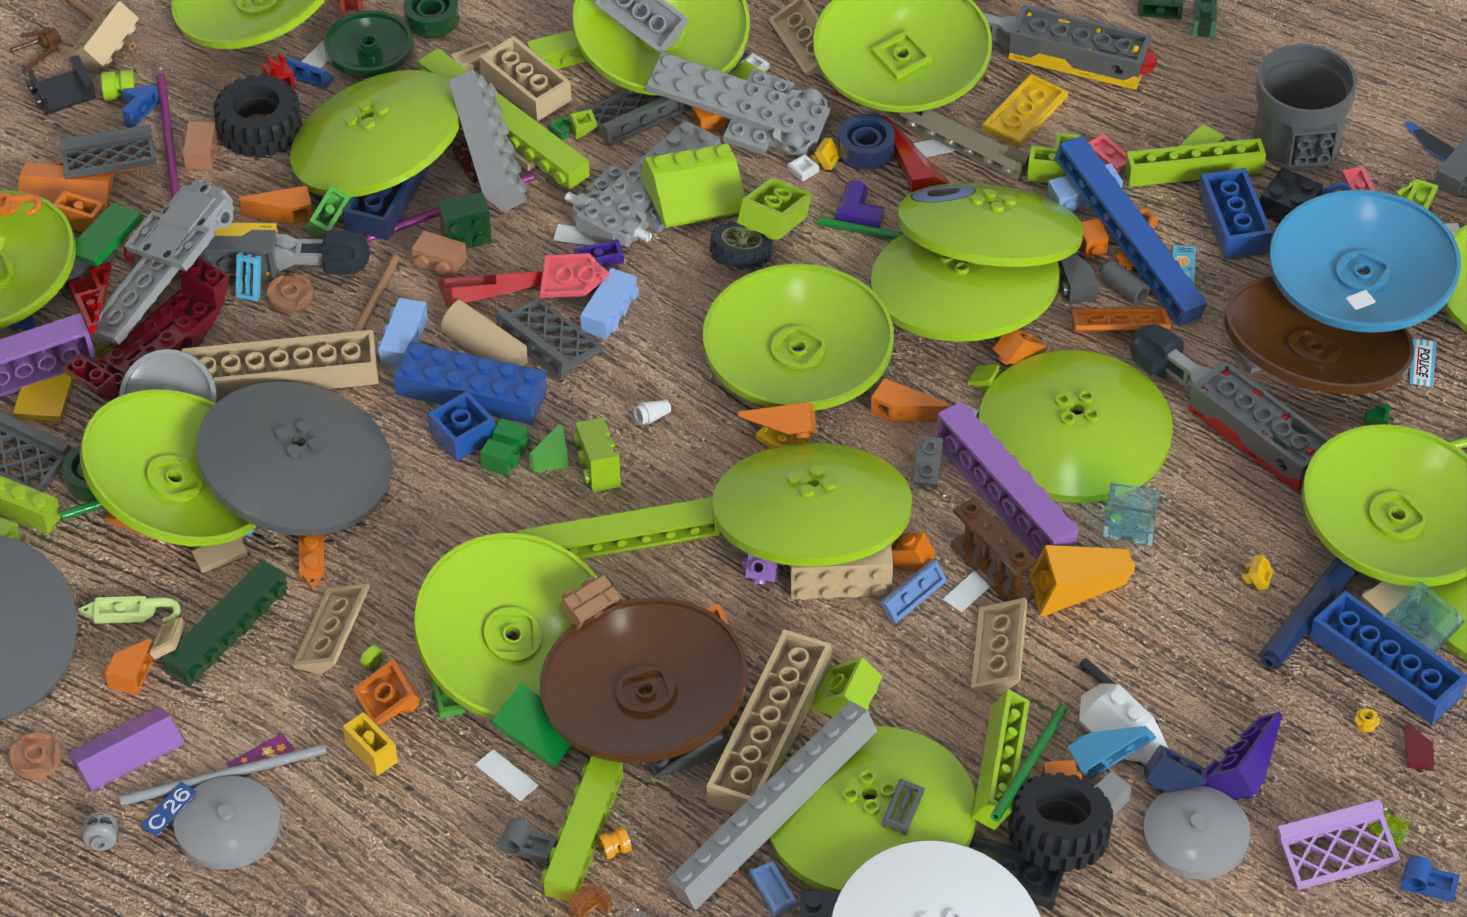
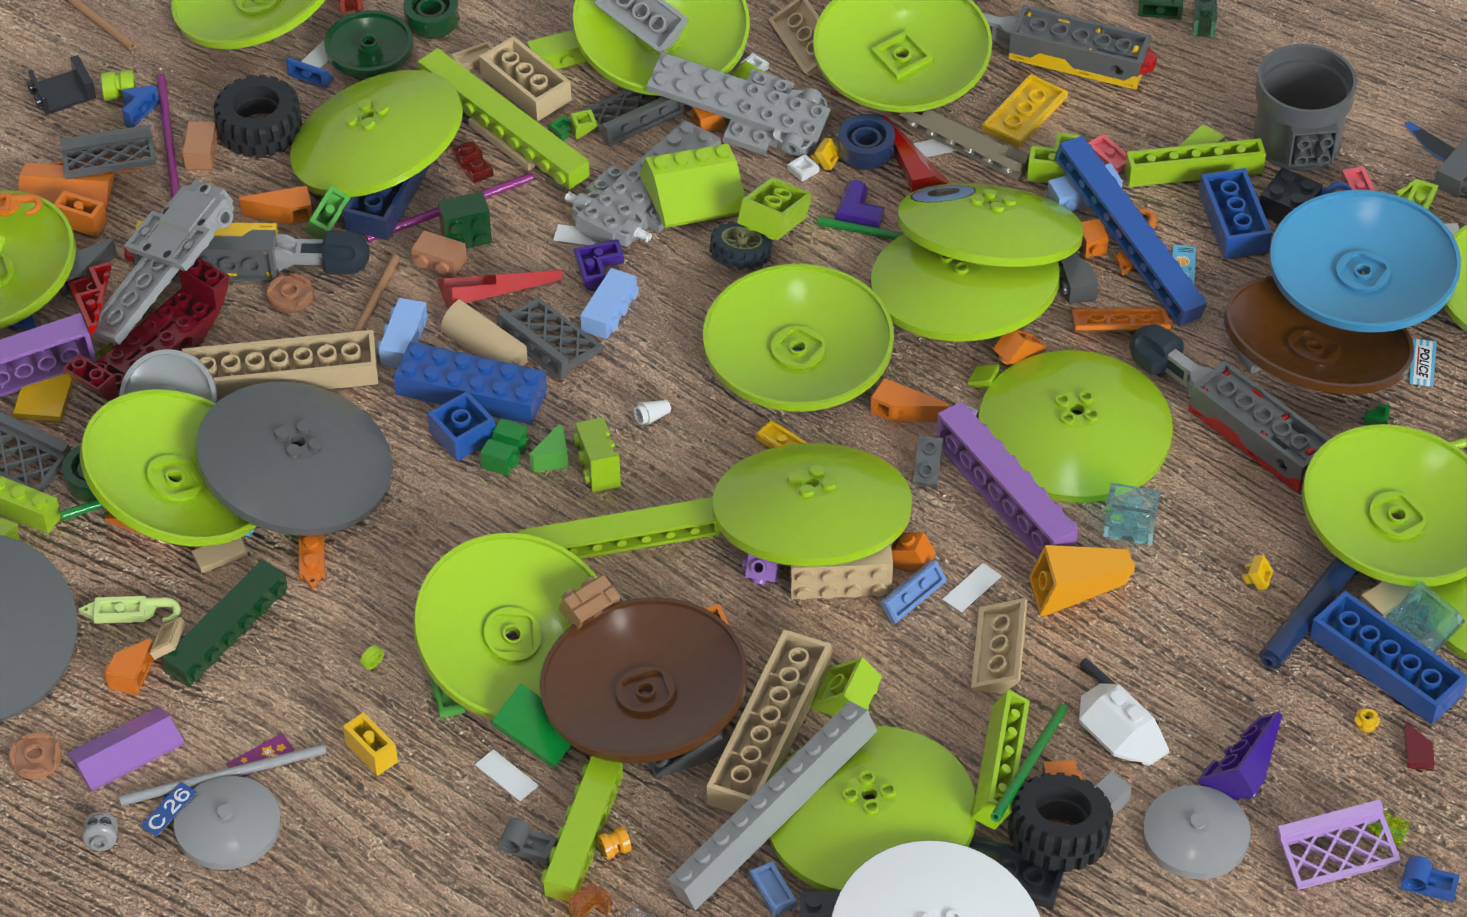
reddish brown plant [10,27,61,73] -> none
tan slope [65,1,139,70] -> none
green tile [75,203,144,267] -> none
medium azure tile [235,252,261,302] -> none
red brick [262,52,296,89] -> none
tan slope [292,584,370,675] -> none
orange slope [352,658,420,726] -> none
light grey brick [448,69,527,212] -> none
coral tile [539,253,610,298] -> none
orange slope [738,402,817,440] -> none
dark grey tile [881,779,925,835] -> none
reddish brown fence [951,498,1037,602] -> none
dark azure slope [1068,726,1156,780] -> none
dark grey brick [1100,260,1150,305] -> none
dark blue slope [1143,744,1207,792] -> none
white sticker [1346,290,1376,310] -> none

